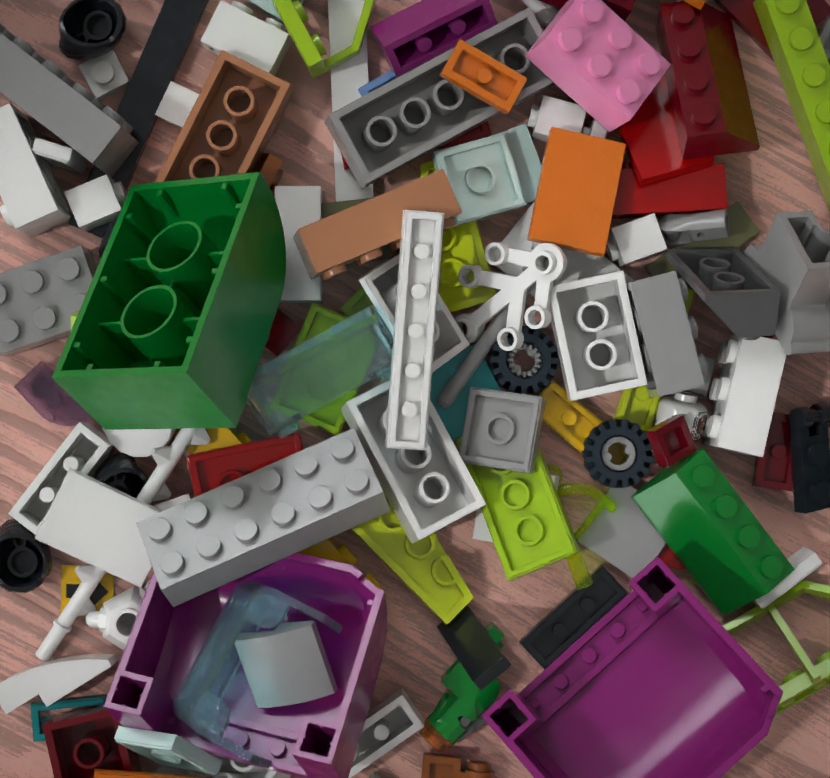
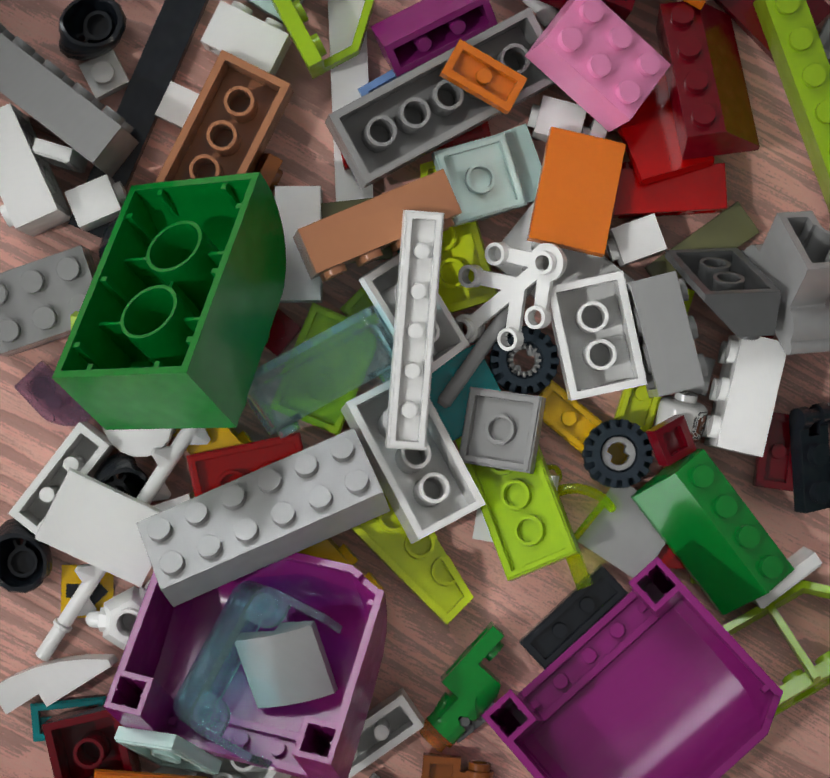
black tile [437,605,511,690] -> none
light grey bar [658,209,730,247] -> none

